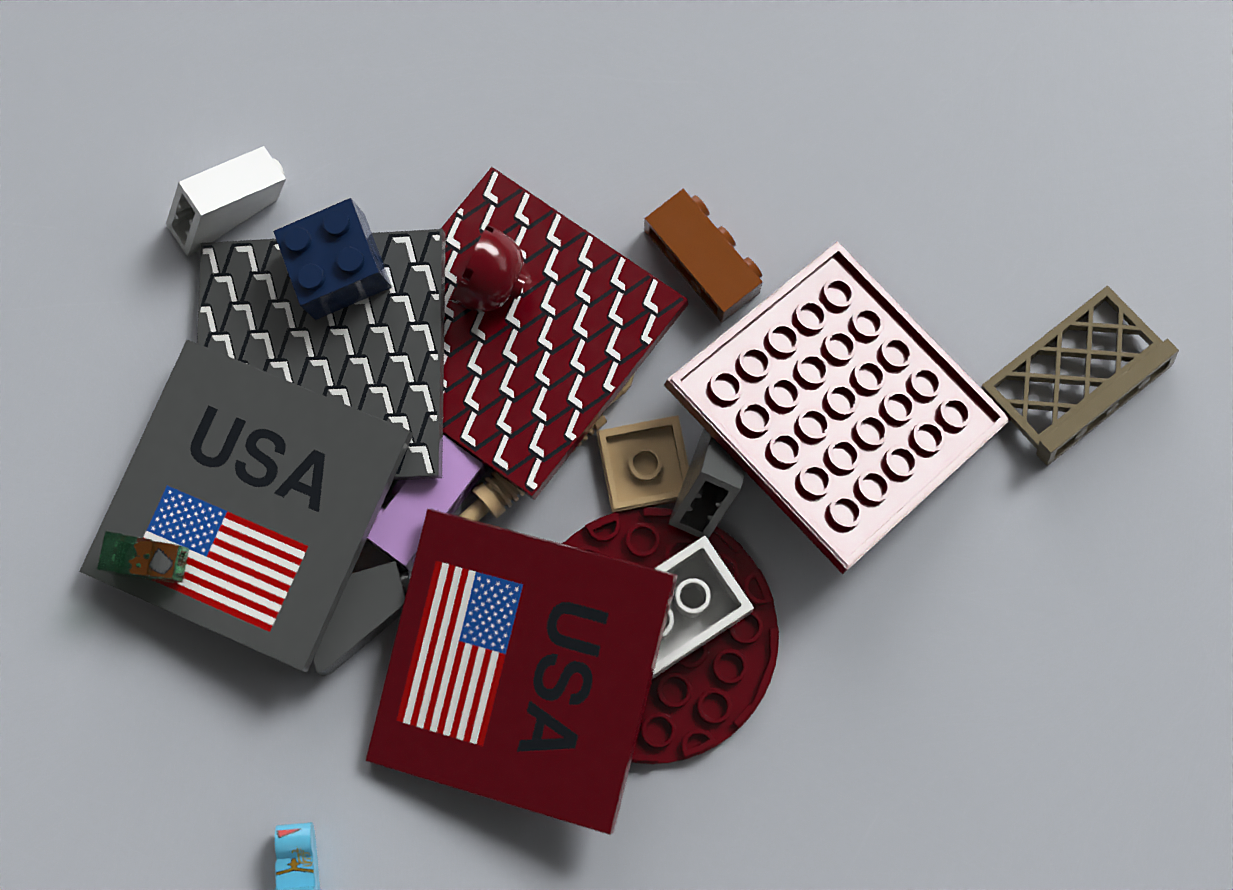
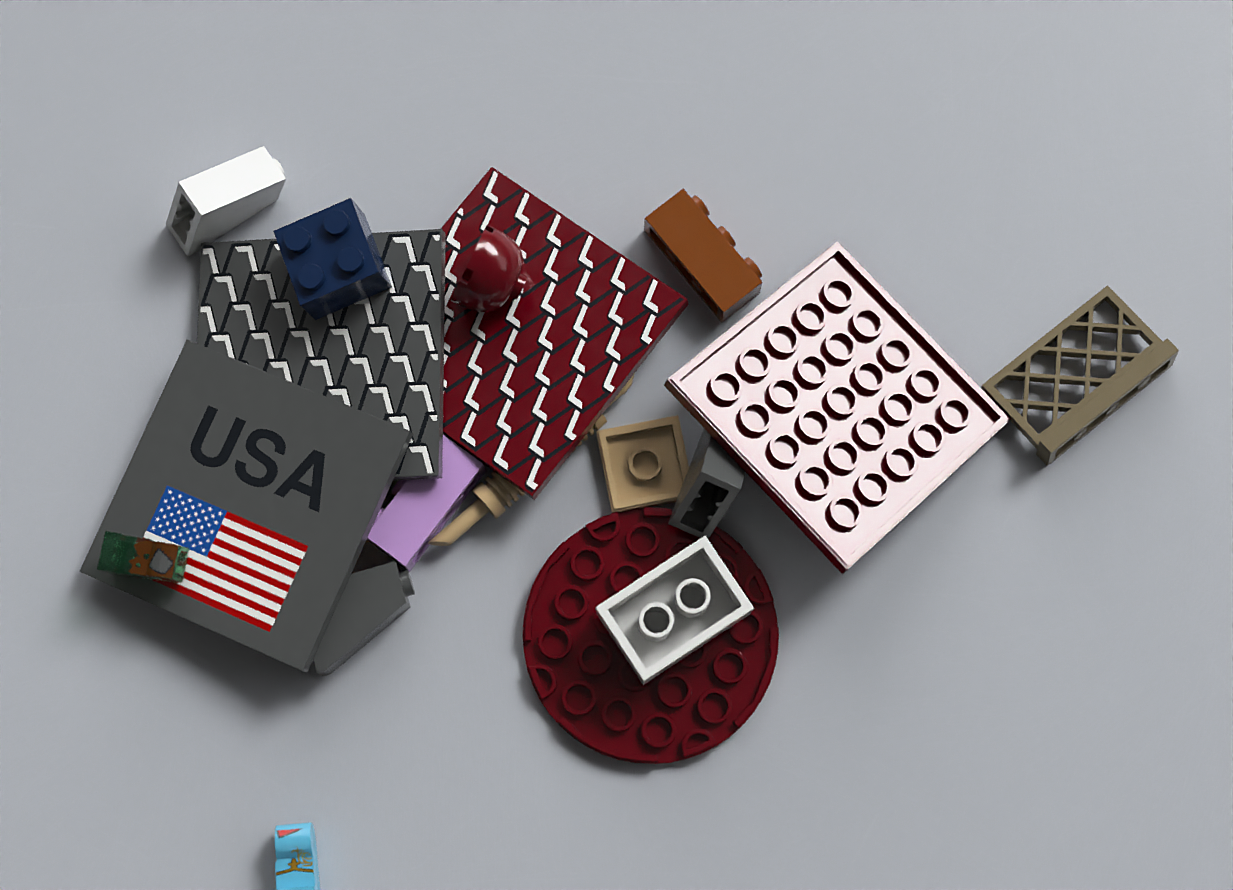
dark red tile [365,509,678,835] -> none

